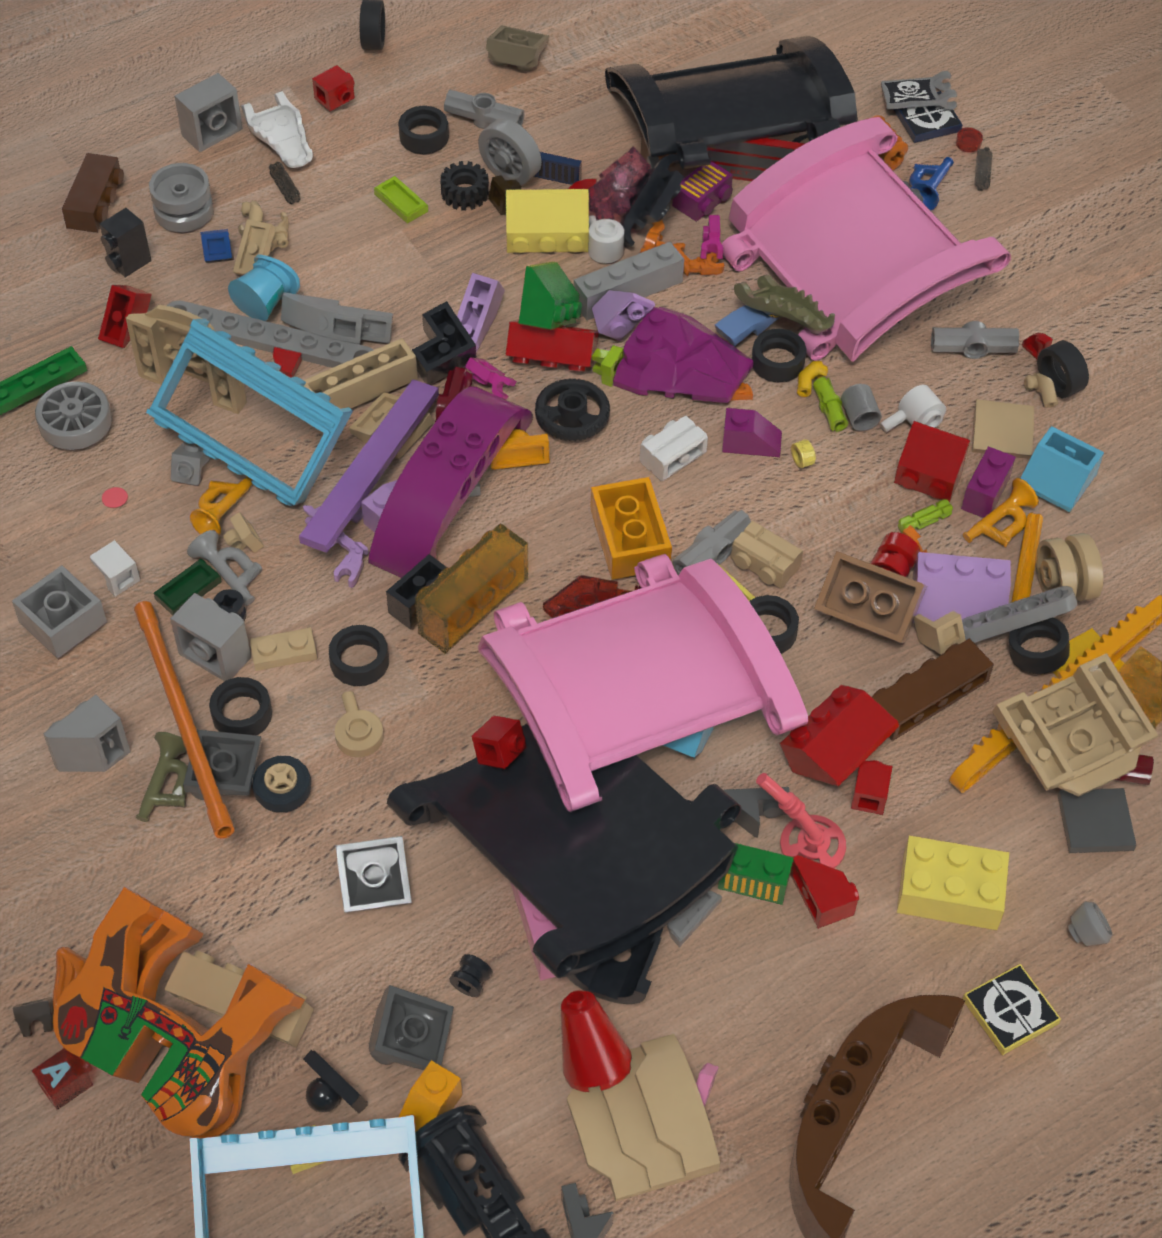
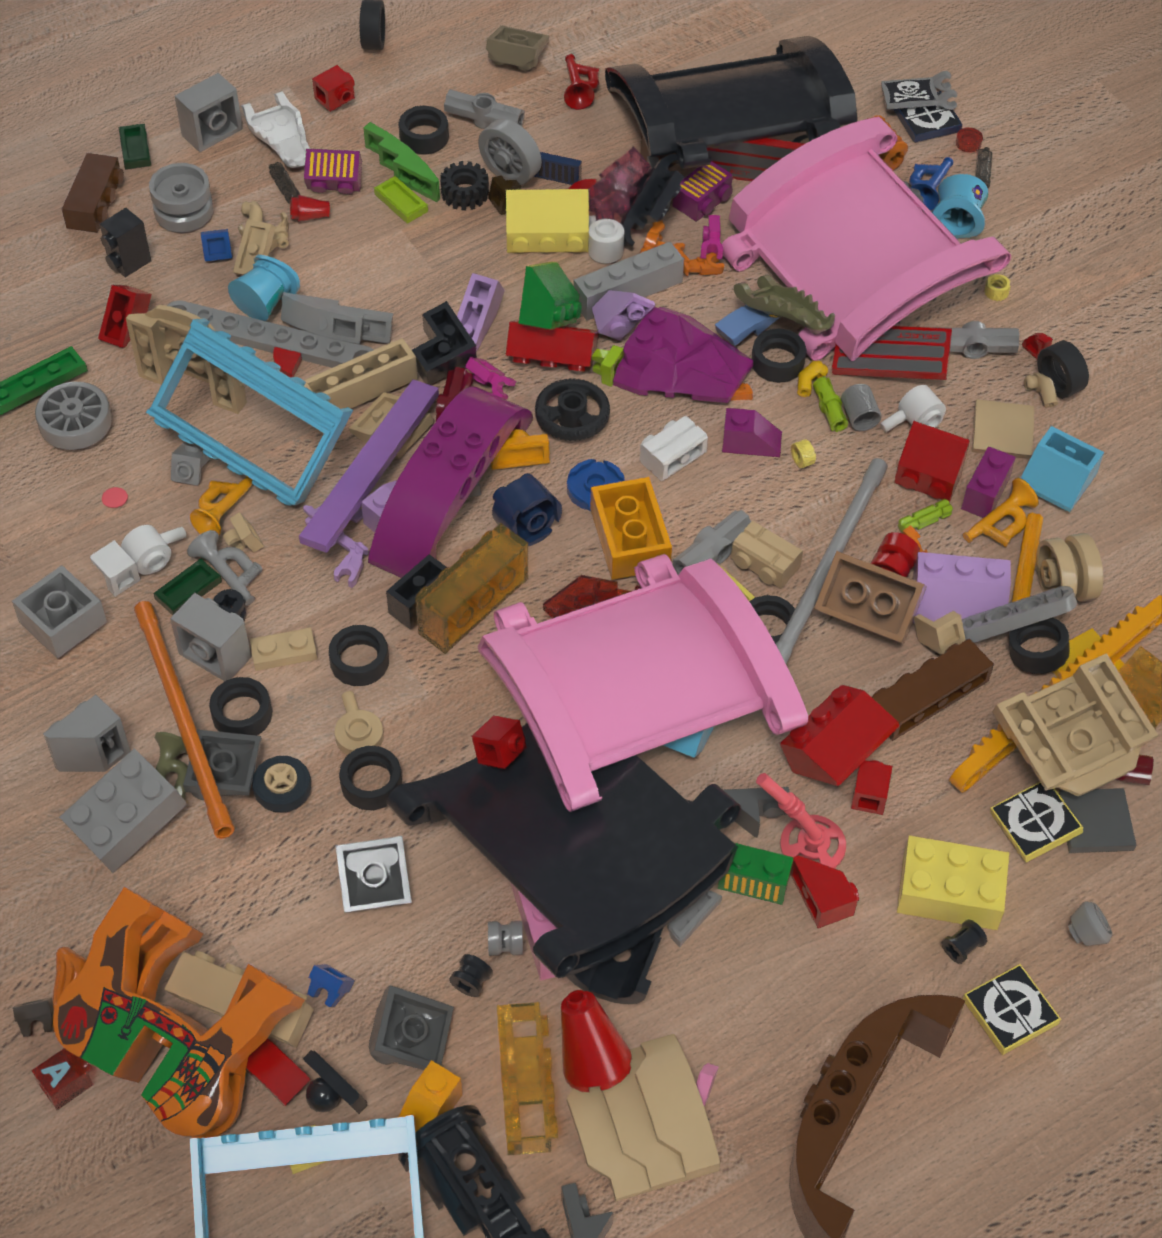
none -> light grey brick [59,748,187,873]
none -> dark green tile [118,123,151,170]
none -> white piece [121,525,186,575]
none -> red slope [246,1038,311,1106]
none -> red cone [290,195,330,222]
none -> magenta brick [304,149,363,194]
none -> blue tile [307,964,355,1007]
none -> black tyre [339,745,402,811]
none -> bright green slope [363,122,440,202]
none -> light grey wheel [488,921,523,956]
none -> dark blue brick [492,473,562,546]
none -> clear yellow piece [497,1002,558,1156]
none -> red piece [564,54,599,110]
none -> blue tile [567,459,625,511]
none -> light grey piece [776,458,888,664]
none -> tile [832,326,952,380]
none -> medium azure hat [932,174,989,238]
none -> black bush [941,919,988,964]
none -> light yellow axle [984,274,1011,301]
none -> tile [990,782,1083,863]

